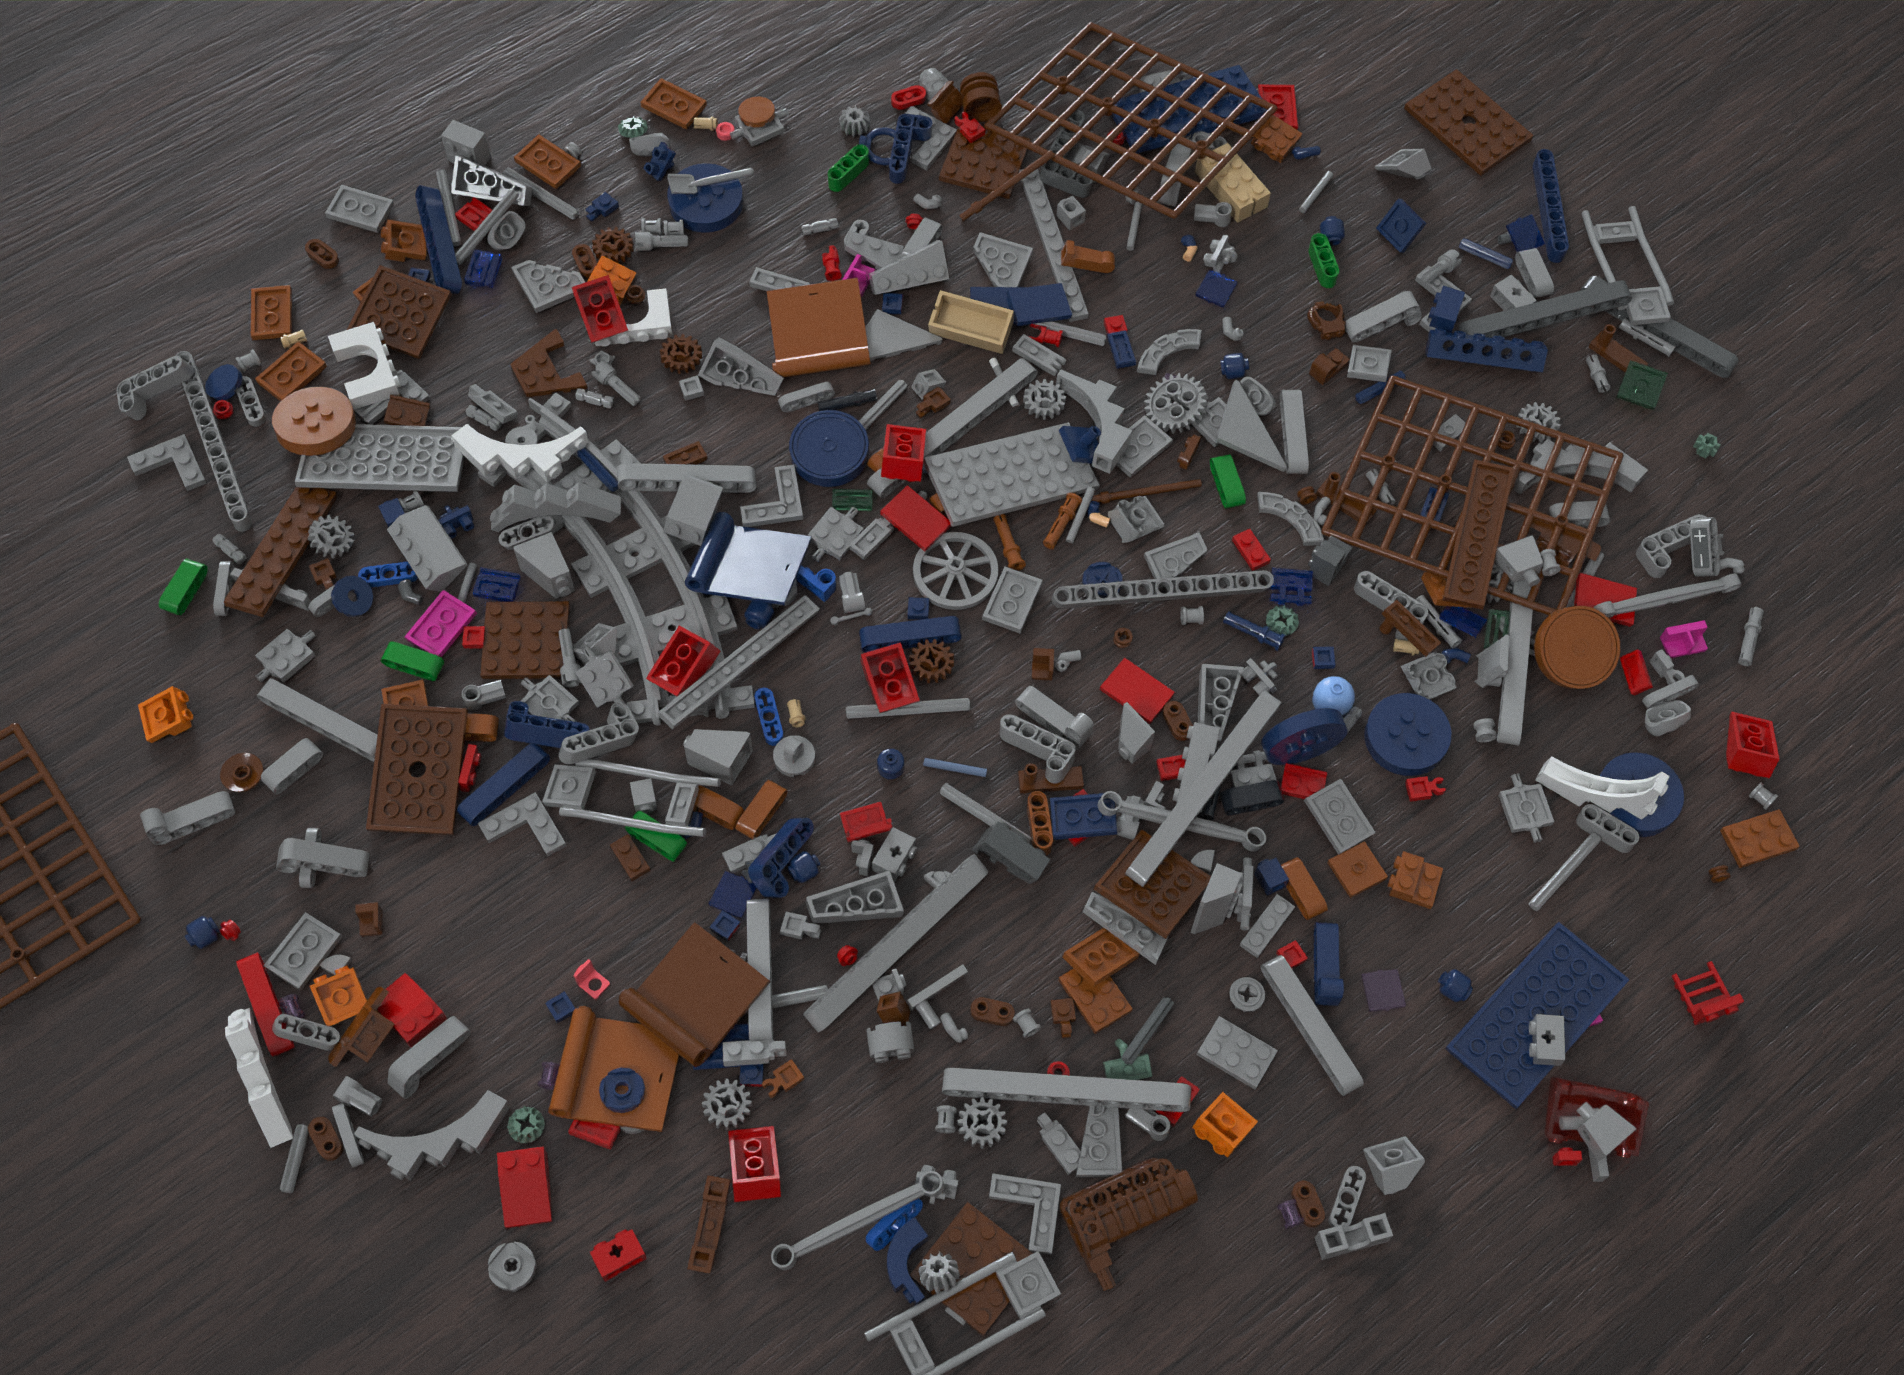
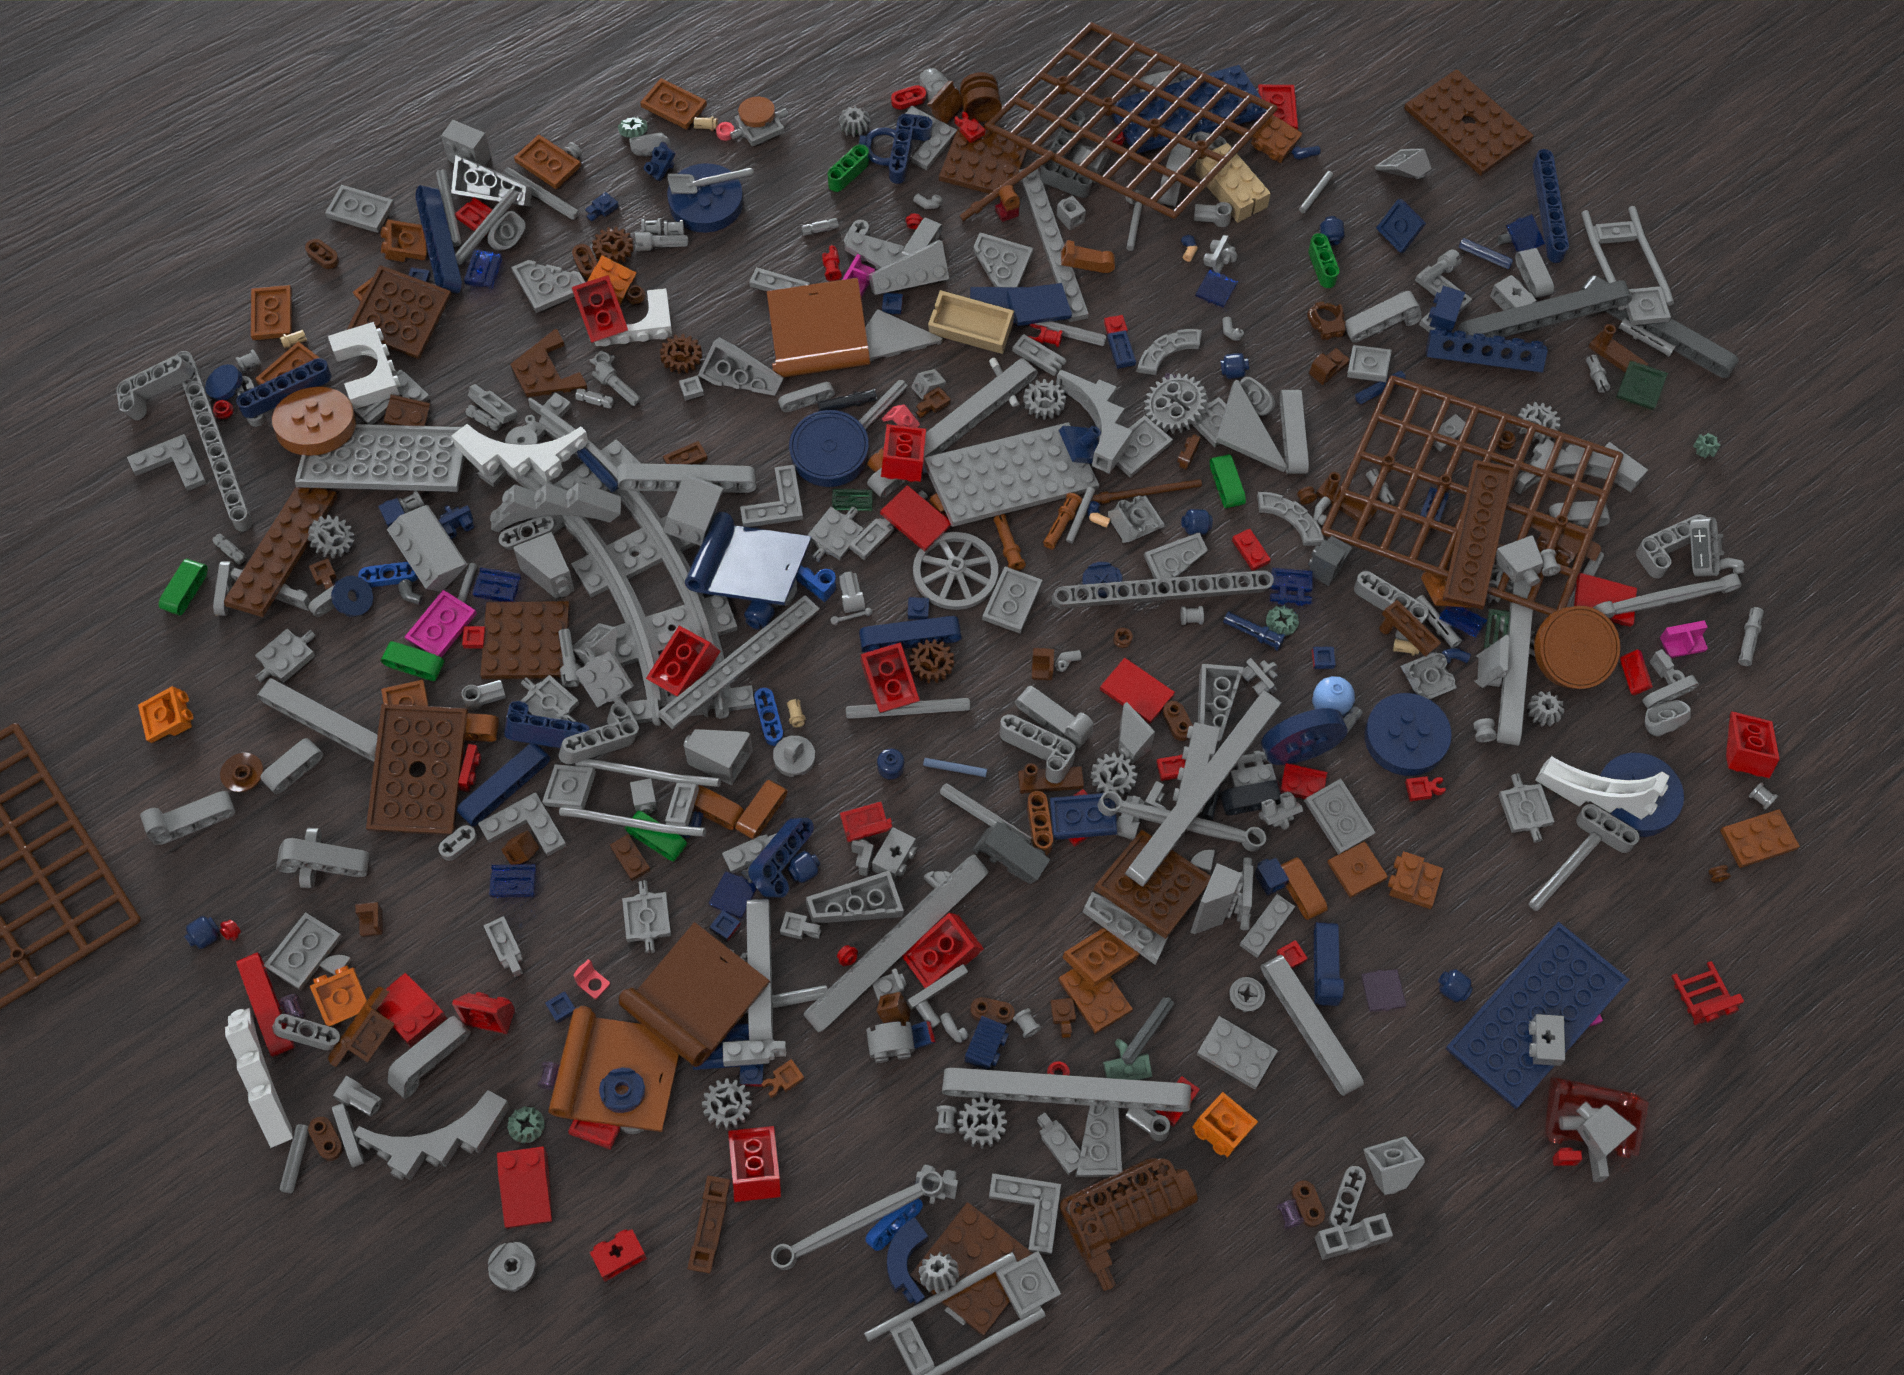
none -> dark blue beam [236,358,332,418]
none -> light grey beam [438,825,477,861]
none -> red slope [452,992,515,1034]
none -> light grey hinge [483,916,523,977]
none -> clear blue plate [489,864,536,898]
none -> reddish brown panel [501,830,539,867]
none -> light grey plate [622,880,671,953]
none -> coral bracket [882,404,920,428]
none -> red slope [902,913,984,988]
none -> dark blue plate [911,1021,936,1050]
none -> dark blue brick [965,1016,1009,1070]
none -> leg [995,185,1020,222]
none -> light grey gear [1090,753,1137,798]
none -> dark blue head [1181,509,1213,535]
none -> light grey hips [1259,792,1303,830]
none -> light grey gear [1527,691,1564,727]

